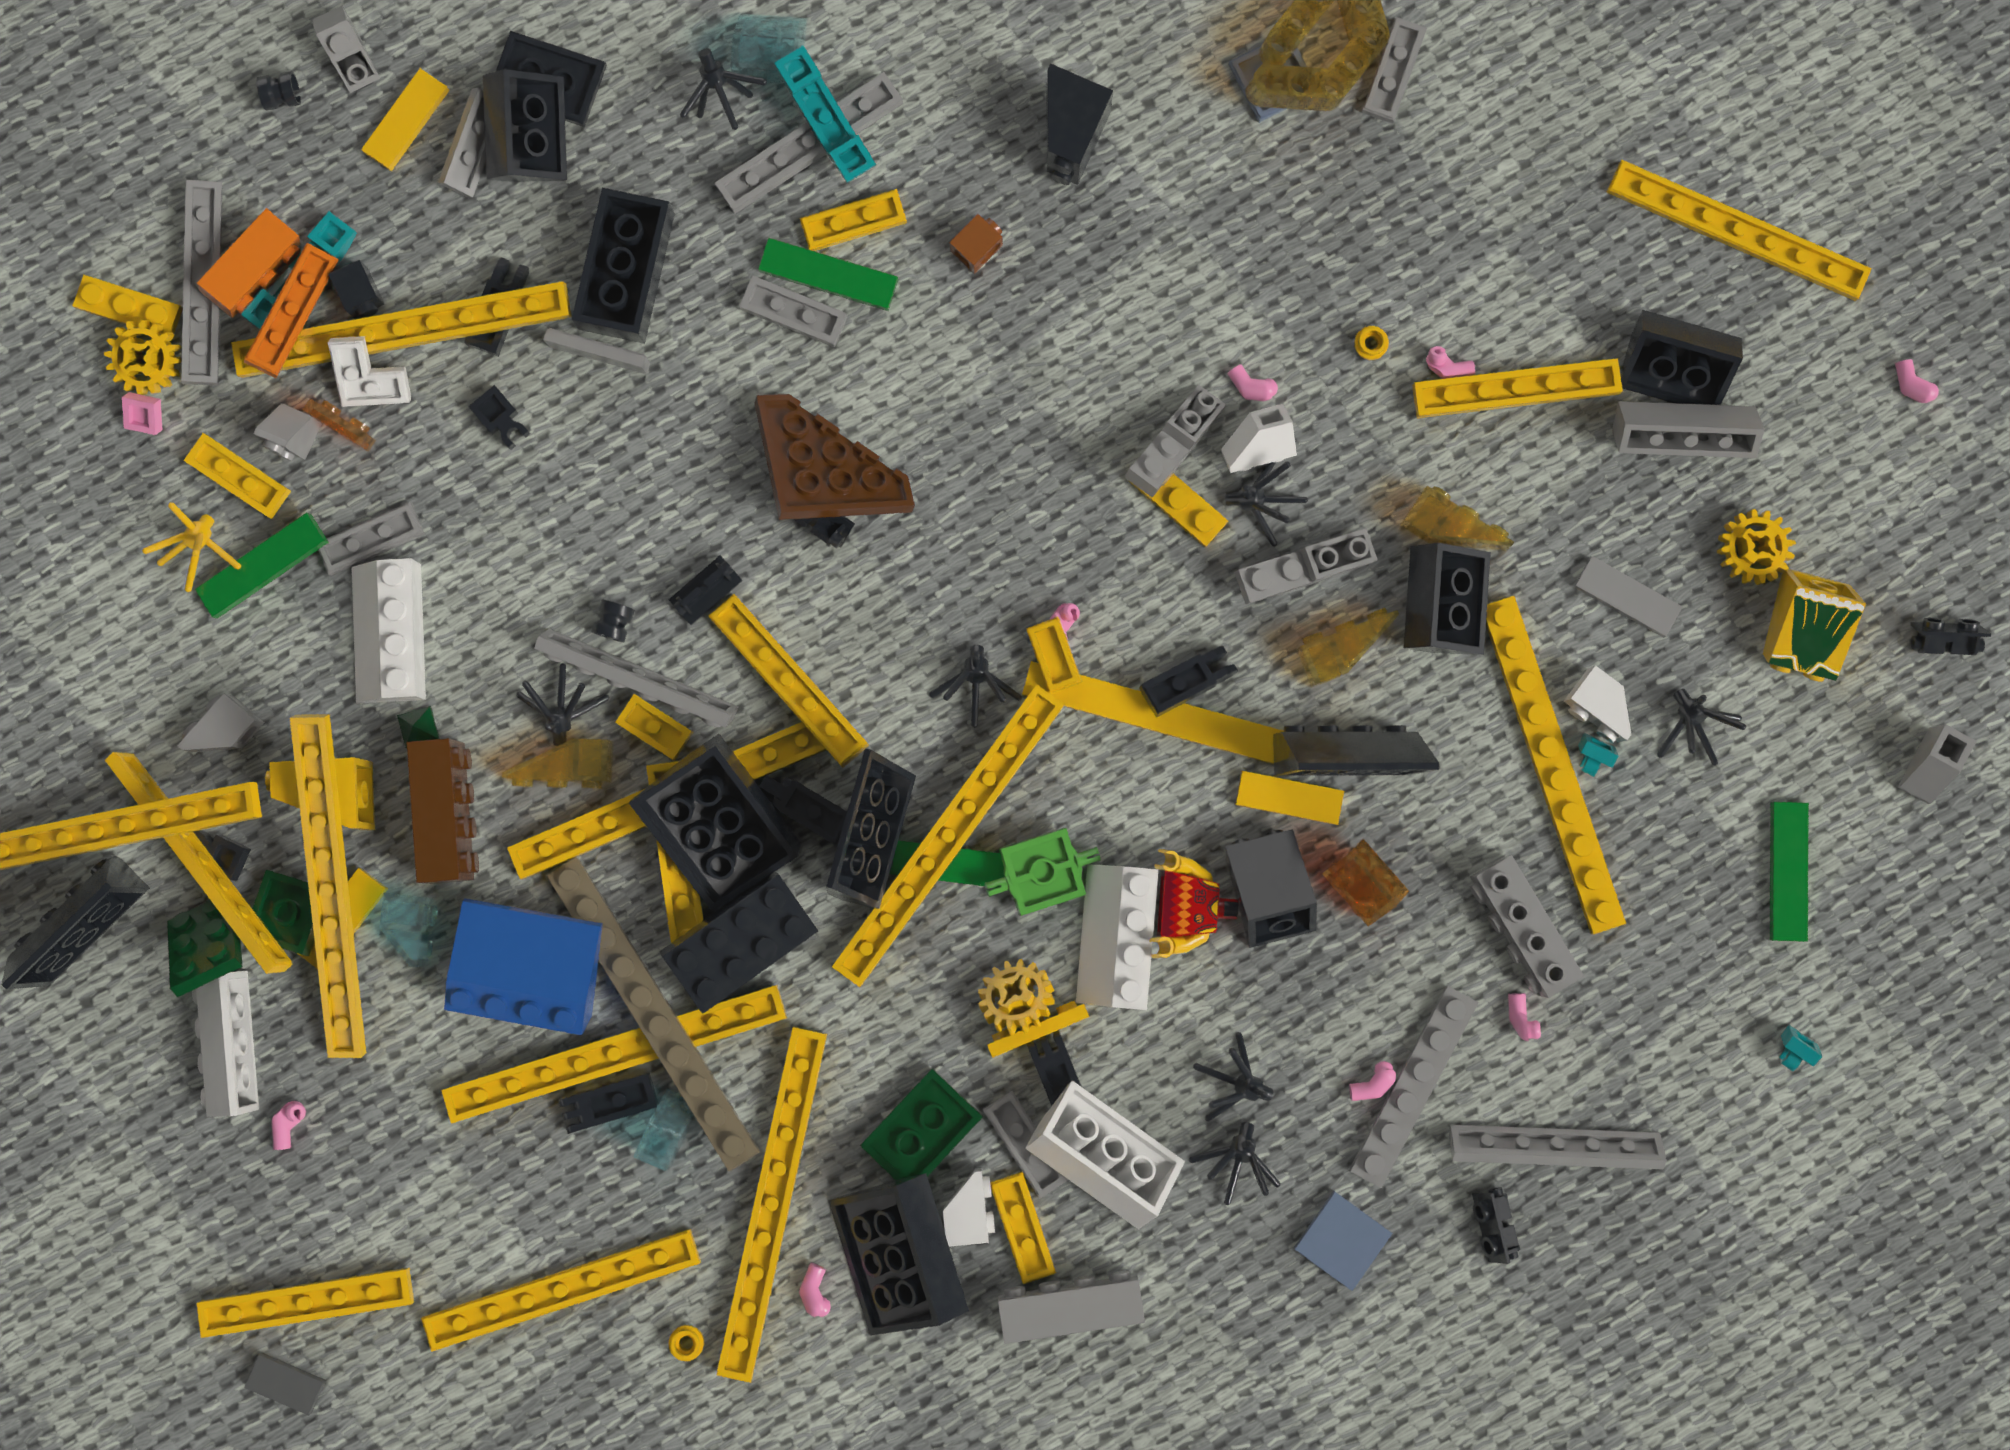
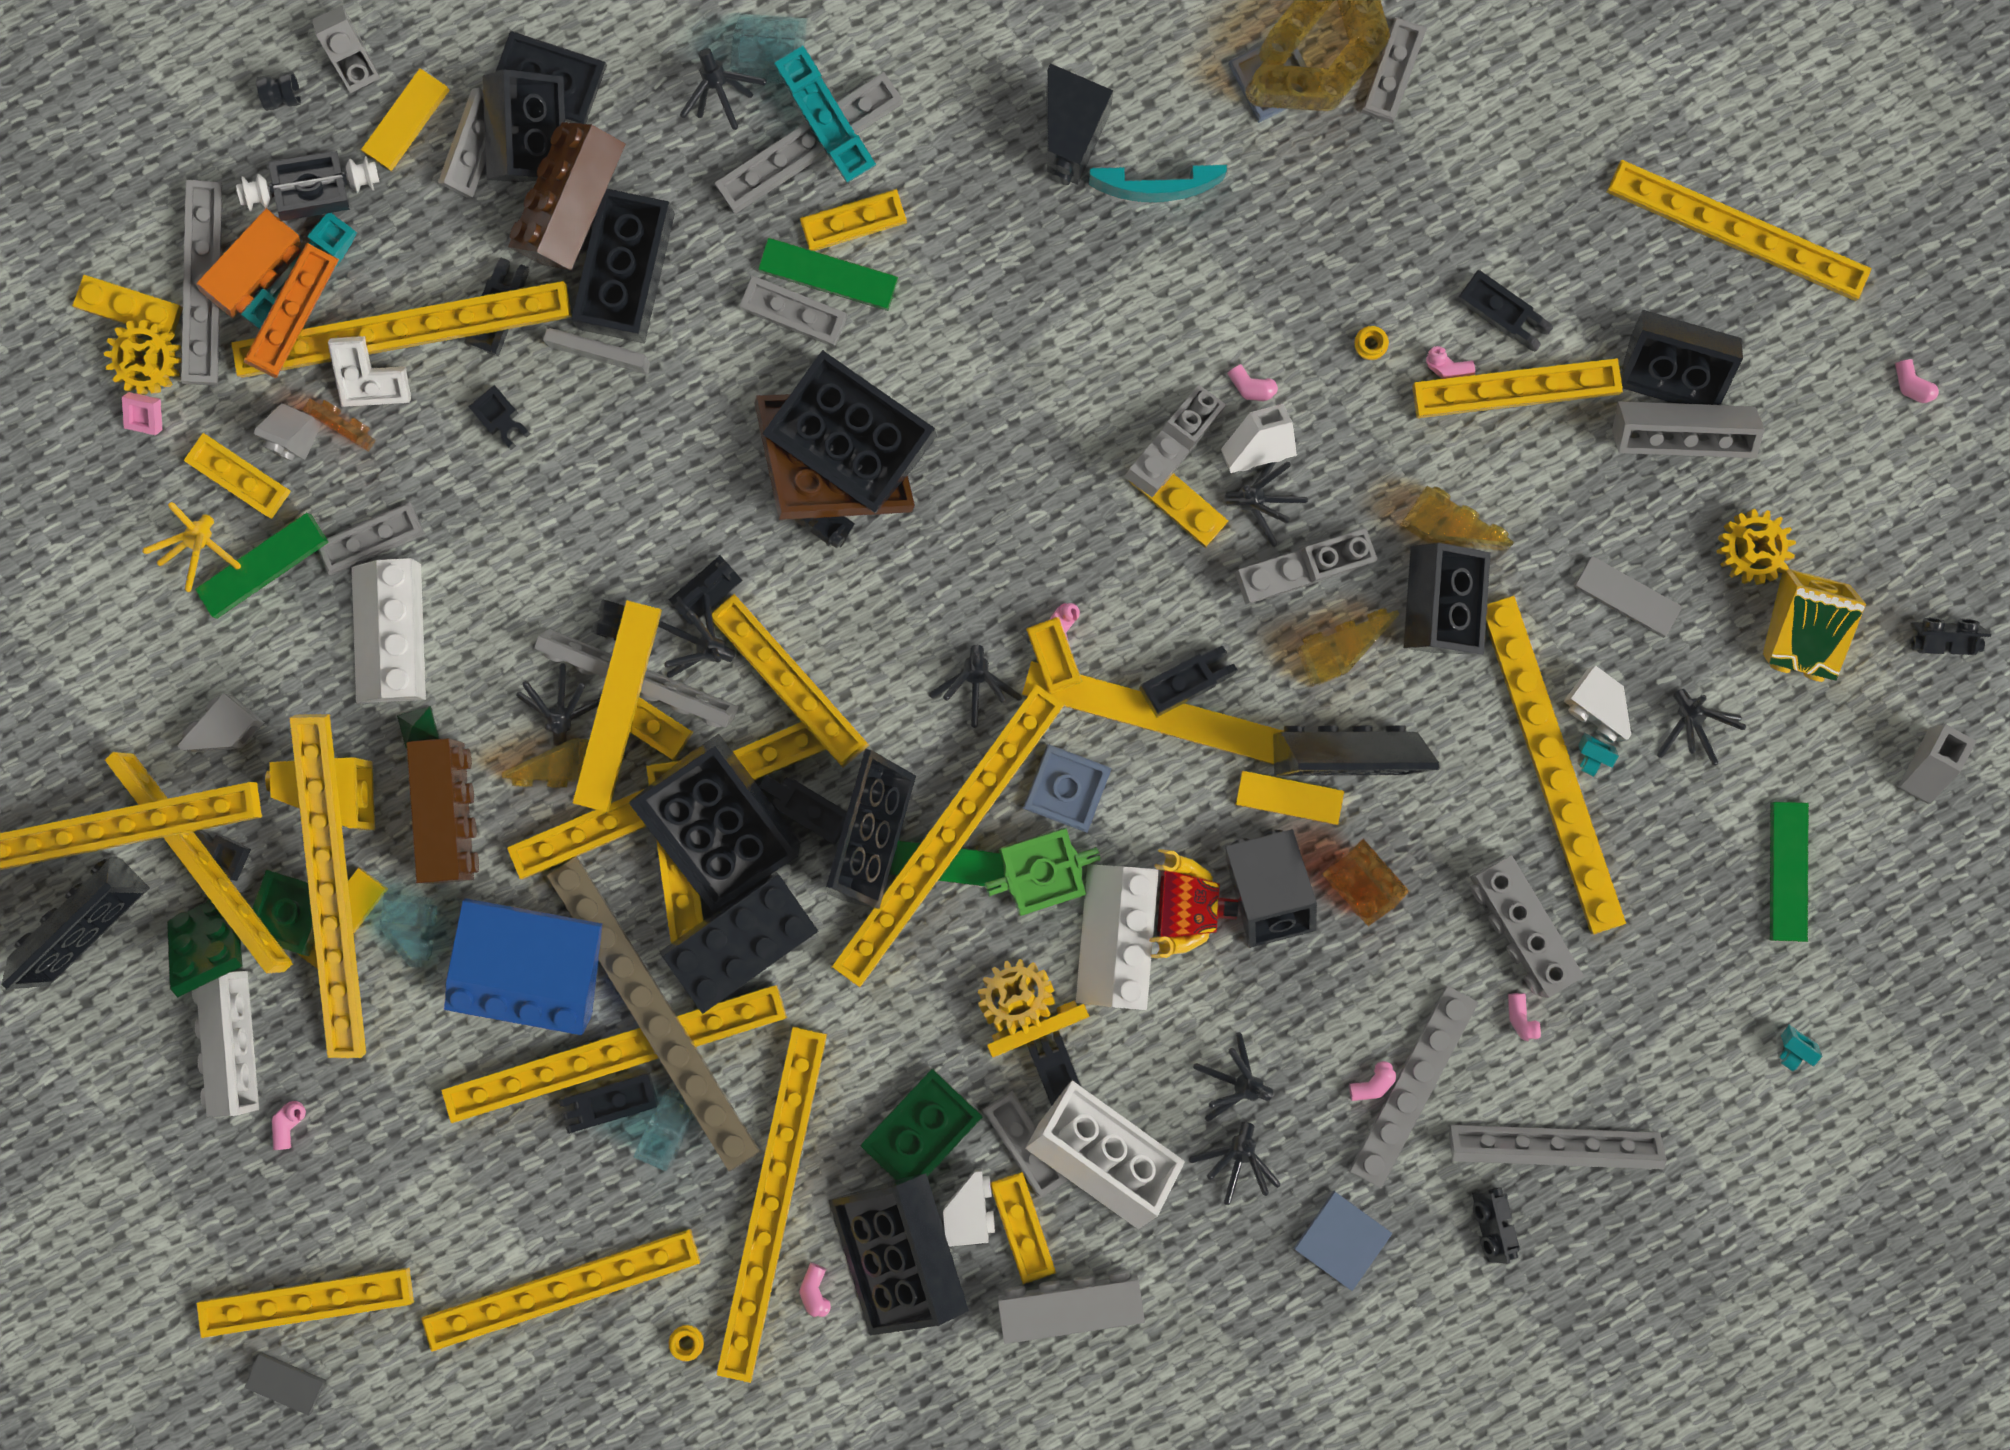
black brick [328,260,385,319] -> none
dark orange brick [949,214,1003,274] -> none
none -> black plate [236,151,379,221]
none -> brick [508,122,626,270]
none -> yellow tile [573,600,662,812]
none -> black plant [658,593,735,678]
none -> black slope [762,350,937,514]
none -> sand blue tile [1023,744,1112,833]
none -> teal slope [1088,165,1227,203]
none -> black hinge [1456,270,1553,352]

